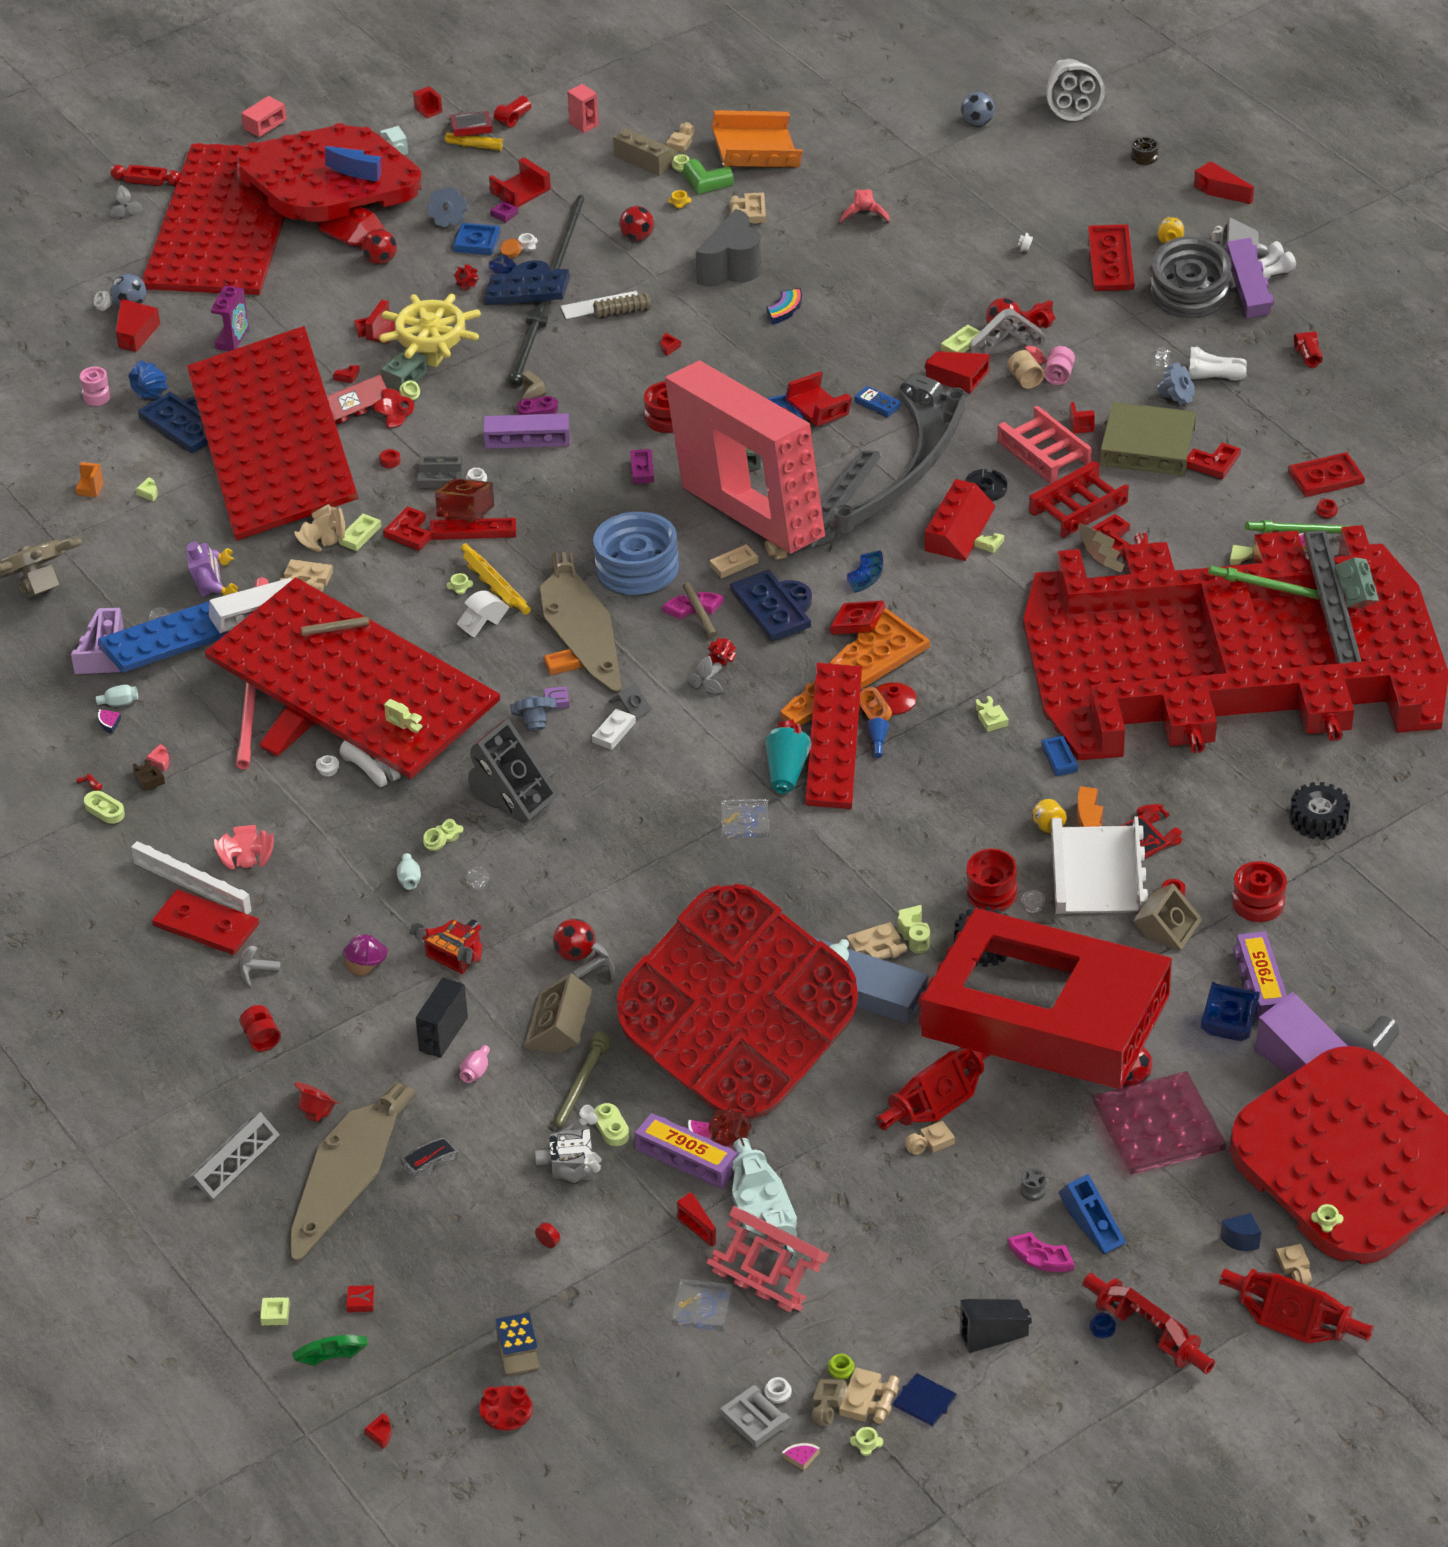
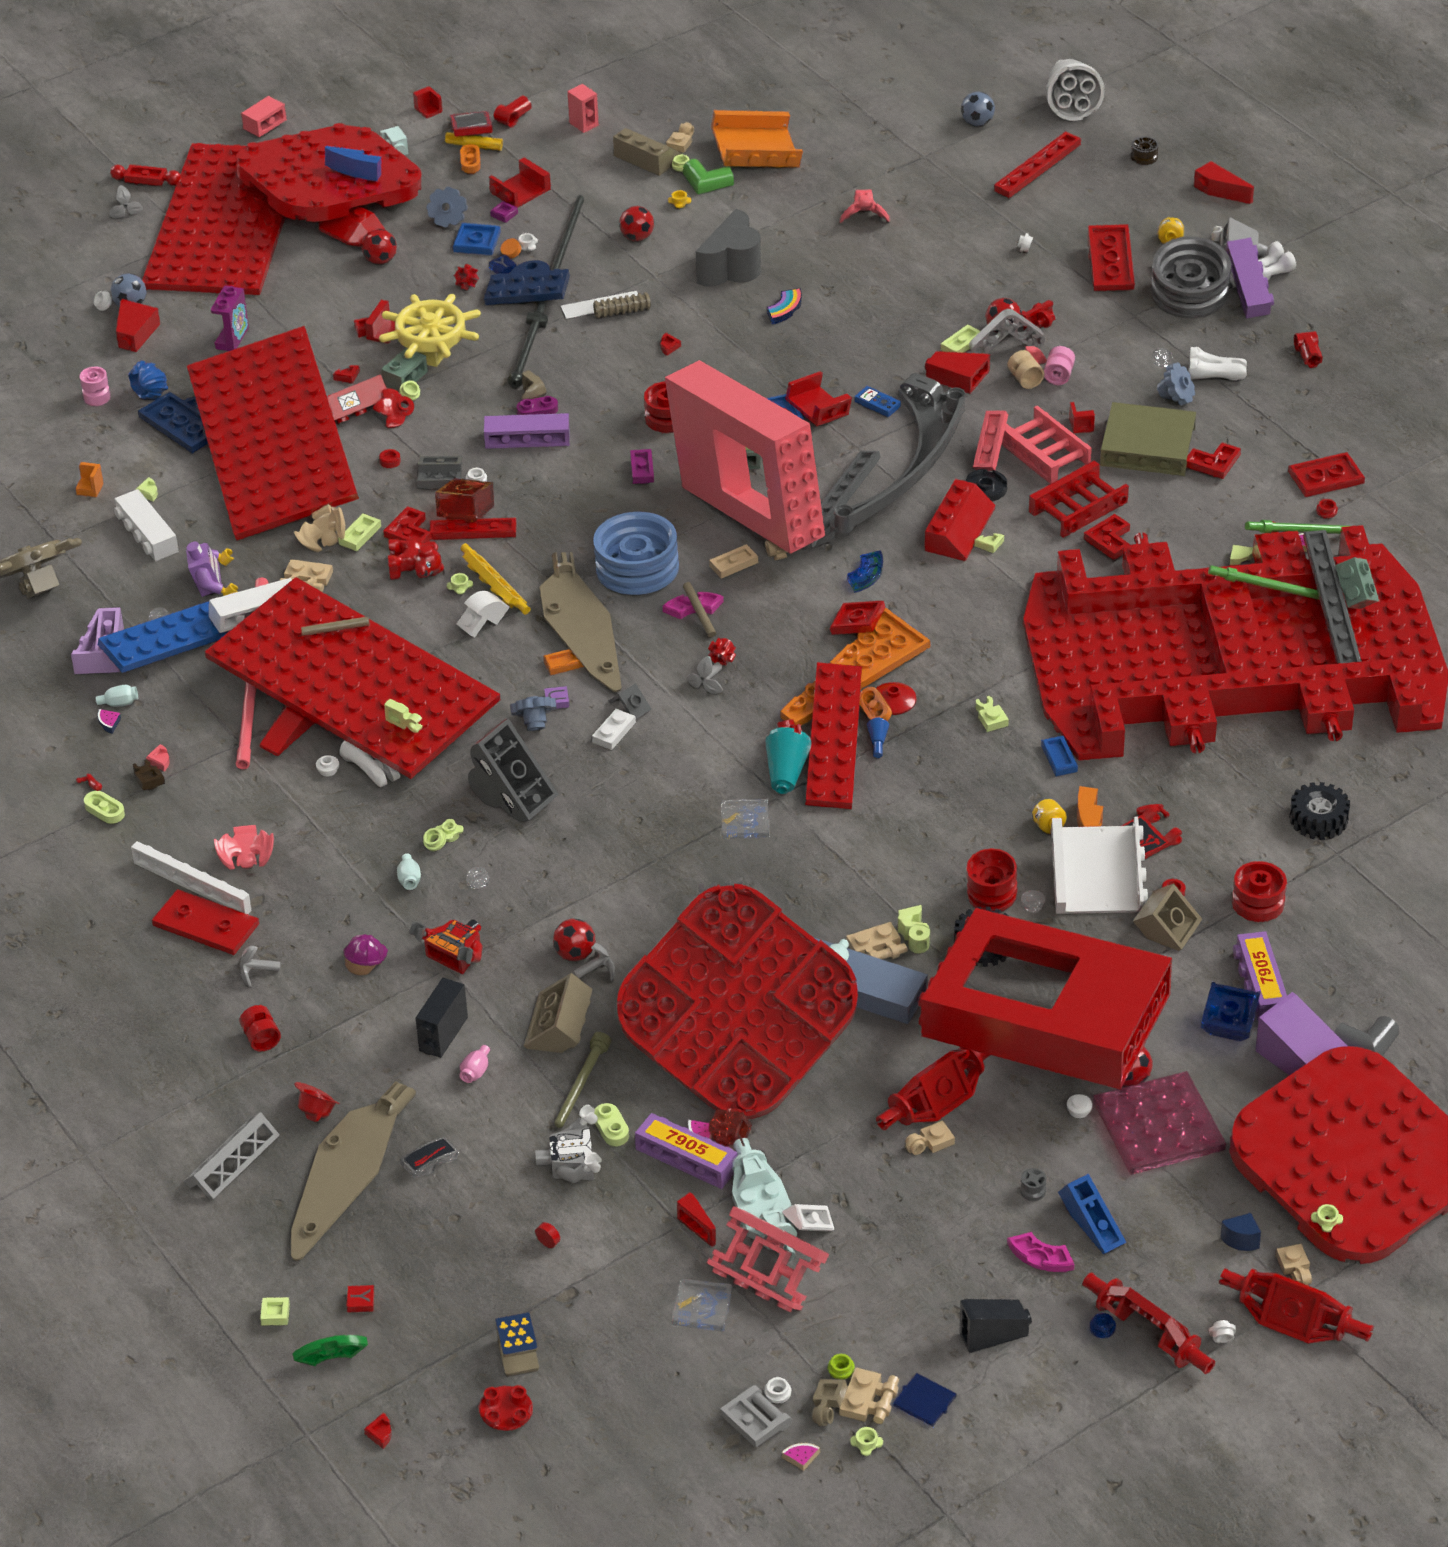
tan plate [729,193,766,224] -> none
dark blue plate [730,570,812,641] -> none
dark tan slope [1078,523,1124,573] -> none
none -> white brick [114,489,179,561]
none -> red animal [388,539,444,580]
none -> orange plate [460,144,481,174]
none -> white slope [782,1204,834,1231]
none -> coral plate [973,411,1008,471]
none -> red plate [994,131,1081,198]
none -> white plate [1067,1094,1092,1118]
none -> white plate [1209,1320,1236,1343]

